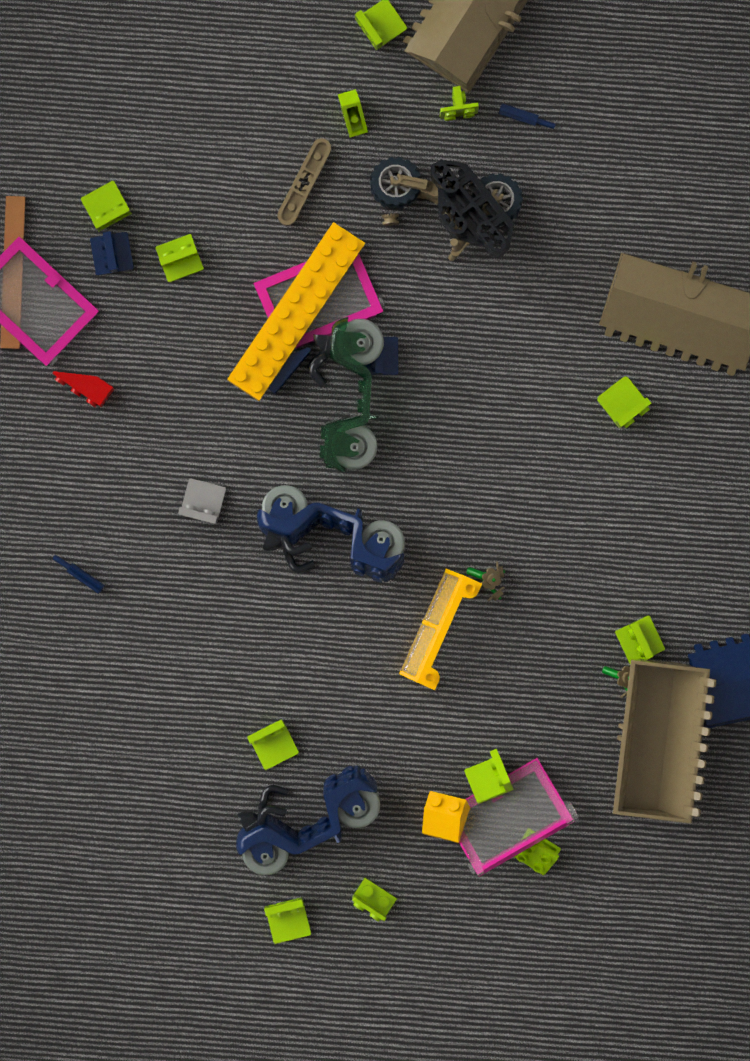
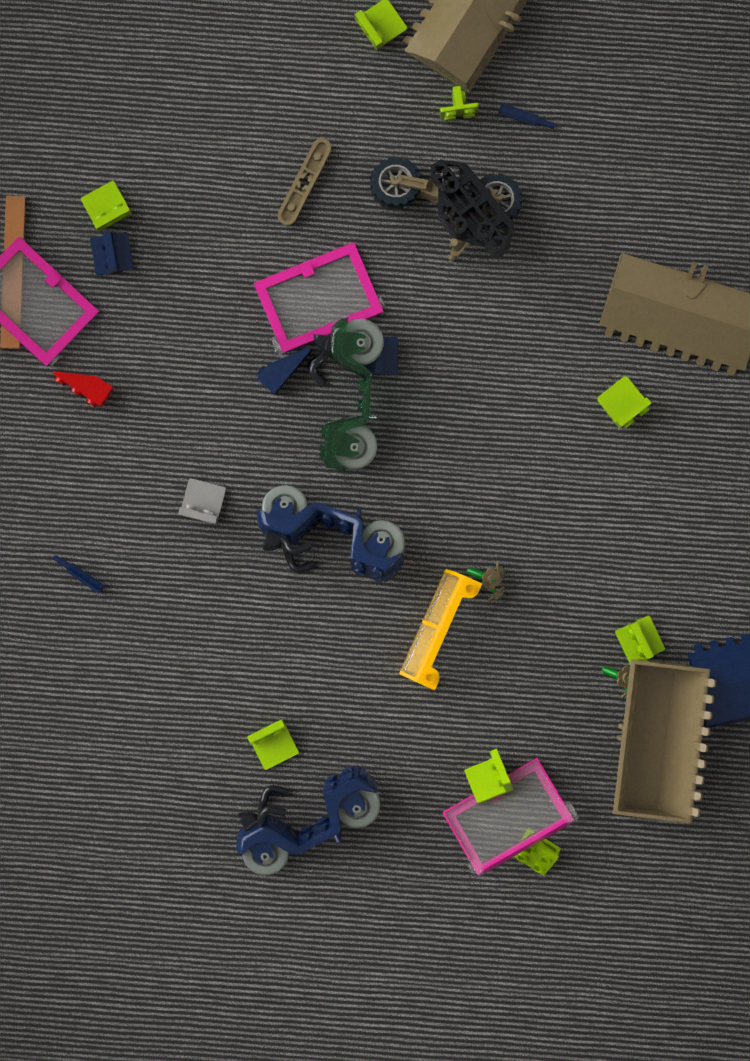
lime bracket [156,234,204,282] -> none
yellow plate [227,222,365,401] -> none
lime bracket [264,897,311,944] -> none
lime slope [338,89,368,137] -> none
lime bracket [352,877,397,922] -> none
dark tan bush [382,213,399,226] -> none
yellow slope [422,791,470,843] -> none

